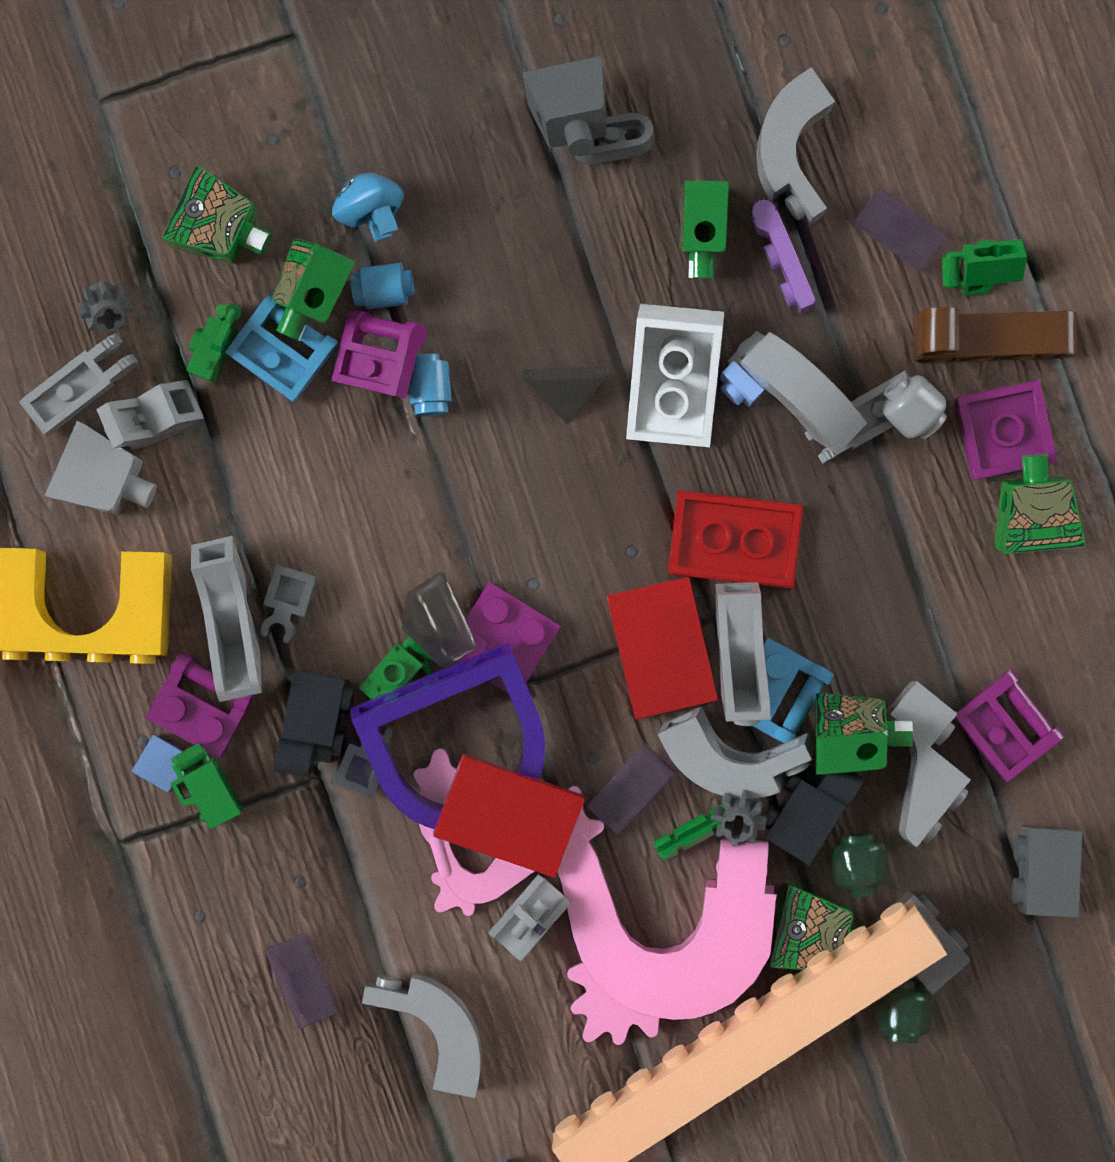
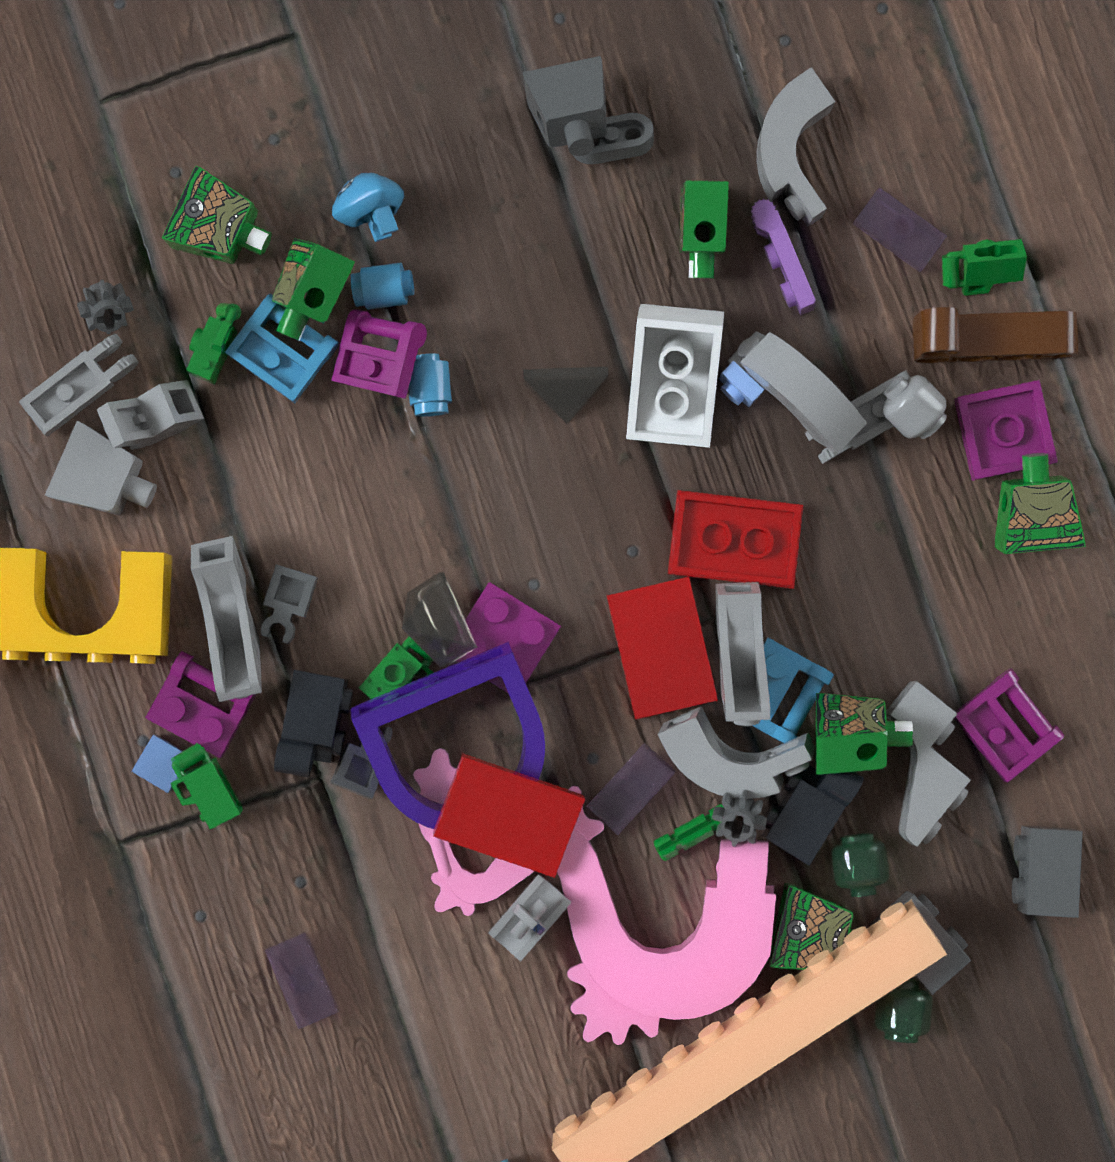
light grey arch [362,972,482,1098] -> none

